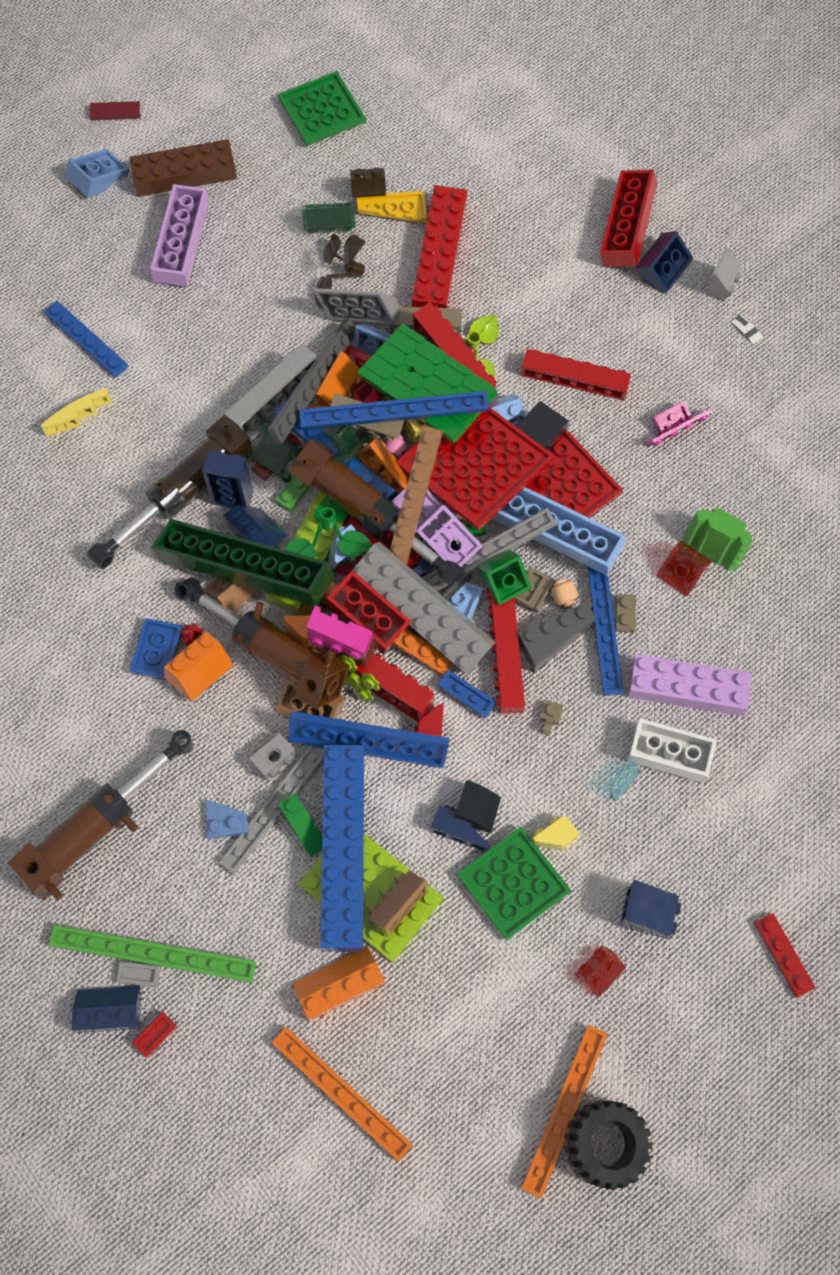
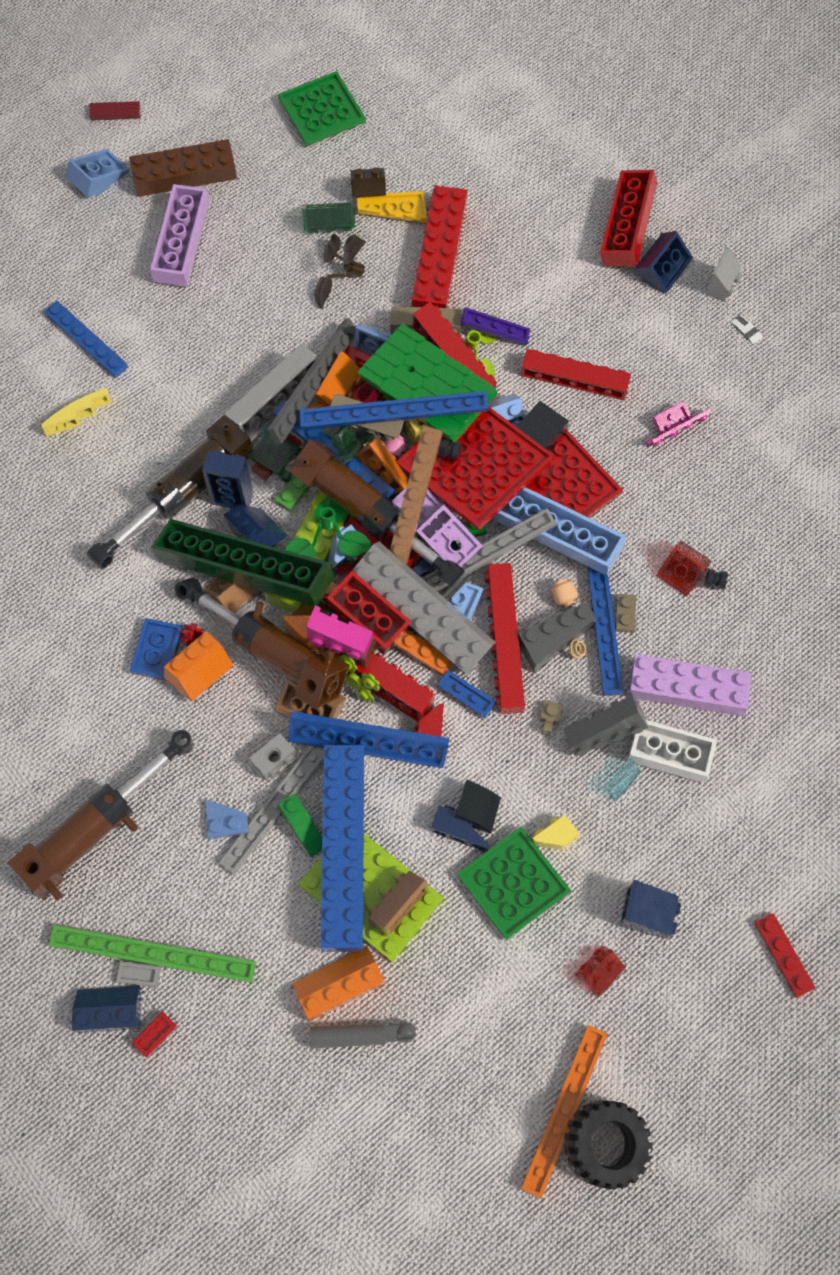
orange plate [272,1027,413,1162] -> none
light grey slope [313,288,401,325] -> none
green slope [478,550,532,606] -> none
dark tan plate [514,567,555,613] -> none
bright green slope [682,507,753,571] -> none
none -> dark grey piece [310,1021,416,1049]
none -> black wheel [439,439,461,461]
none -> dark purple tile [460,307,530,346]
none -> dark grey wedge [563,692,649,756]
none -> tan plate [568,639,586,659]
none -> black wheel [705,568,728,590]

